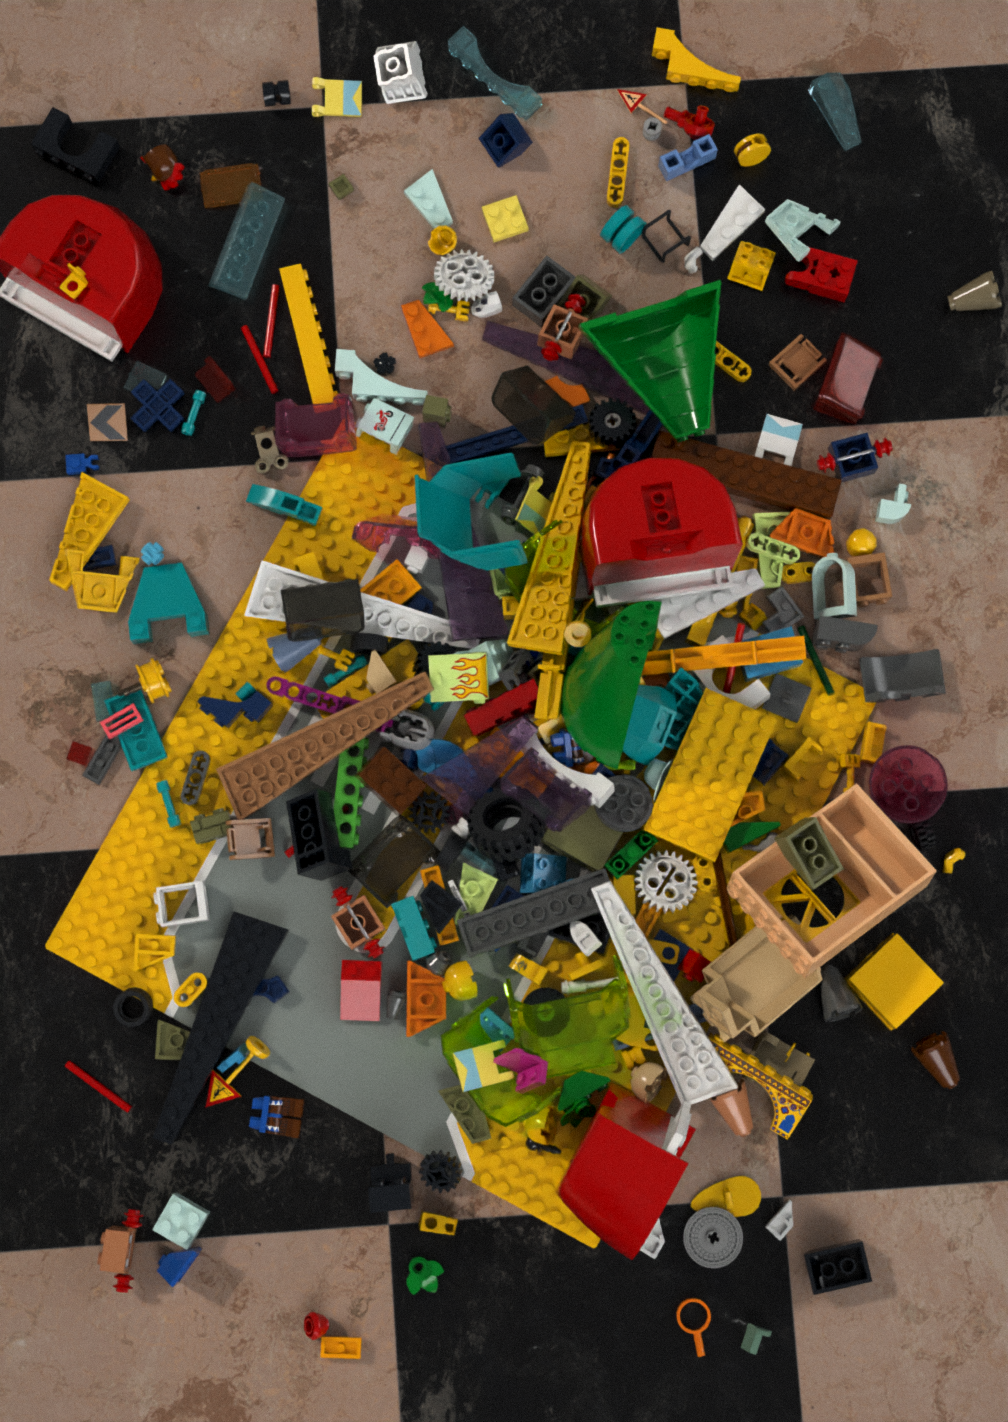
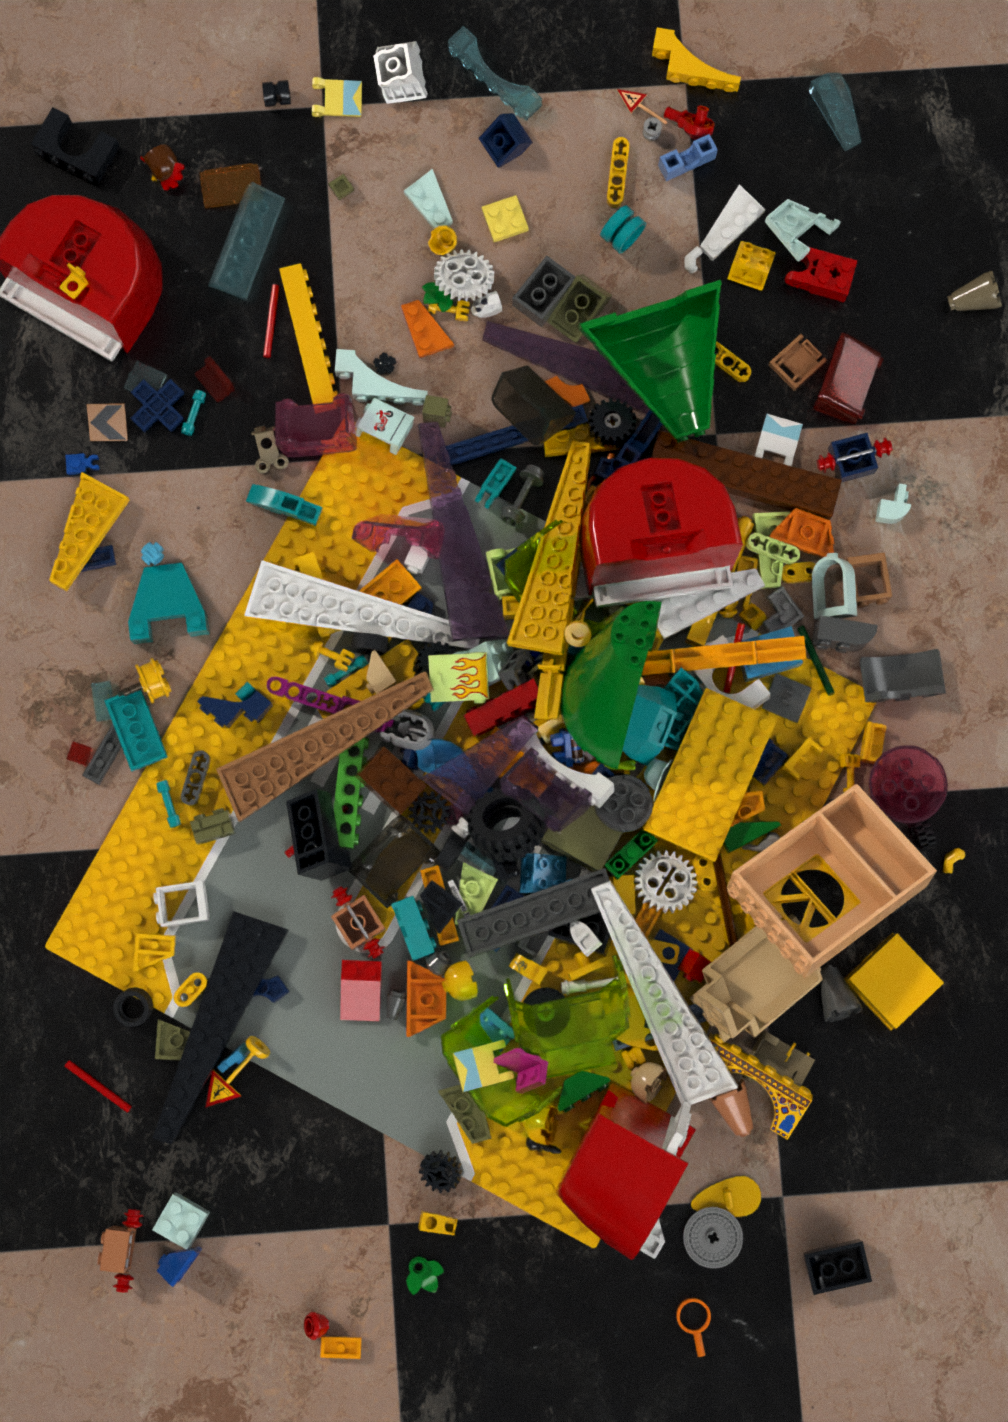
yellow wing [65,549,140,613] -> none
coral tile [100,703,144,740] -> none
medium nougat container [225,818,275,860] -> none
red bar [241,325,278,394] -> none
hips [249,1095,305,1138] -> none
sand blue cone [267,627,323,673] -> none
clear smoke windscreen [281,579,365,642] -> none
black hinge [368,1153,414,1213] -> none
teal piece [415,453,528,571] -> none
light yellow flag [515,476,555,539] -> none
nougat brick [537,294,588,361] -> none
green plate [560,1098,596,1128] -> none
black piece [642,210,691,263] -> none
yellow head [734,134,771,167] -> none
sand green tile [741,1323,772,1355] -> none
white tile [765,1199,793,1241] -> none
olive slope [774,817,844,890] -> none
yellow hair [846,528,877,557] -> none
reddish brown cone [911,1031,960,1089] -> none

